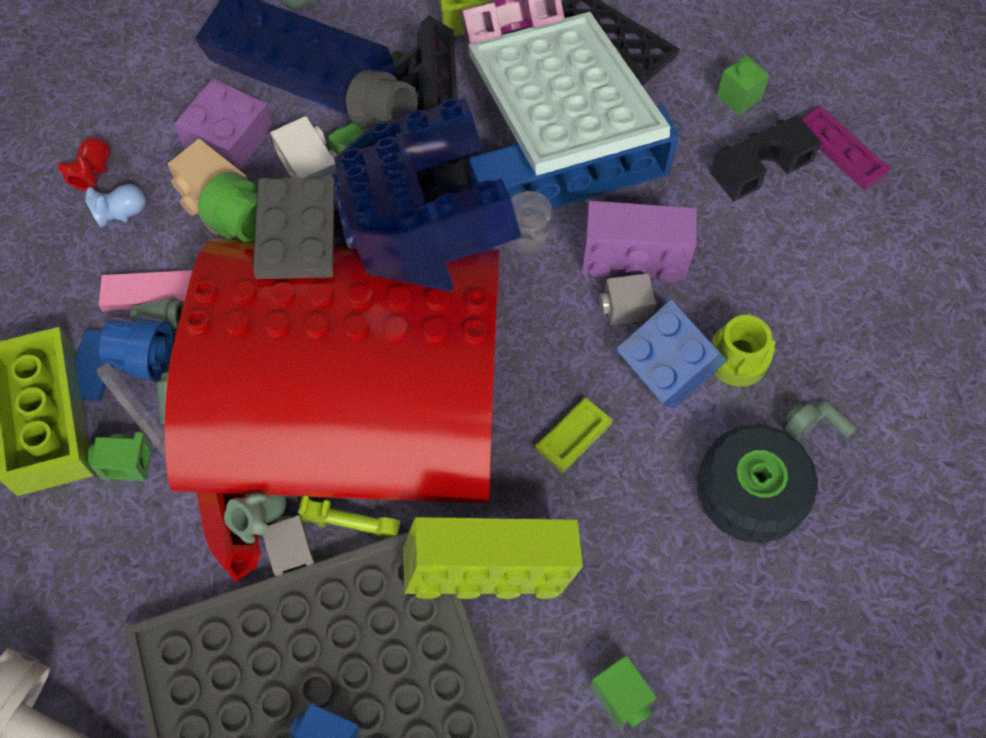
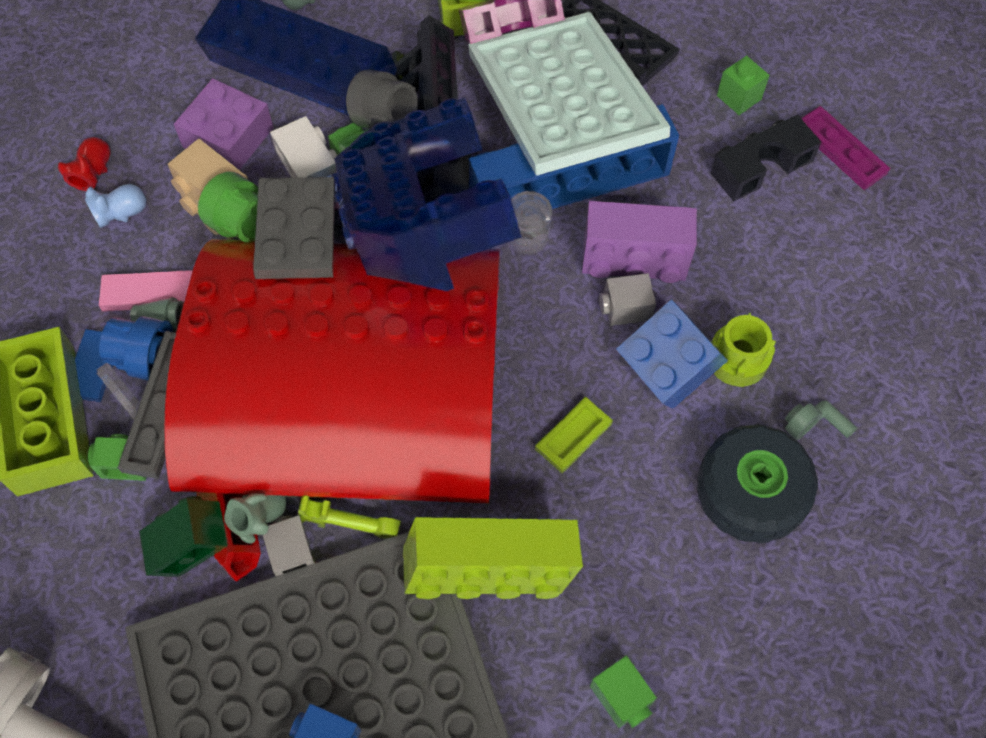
none -> dark grey tile [117,331,176,479]
none -> dark green brick [139,496,228,577]

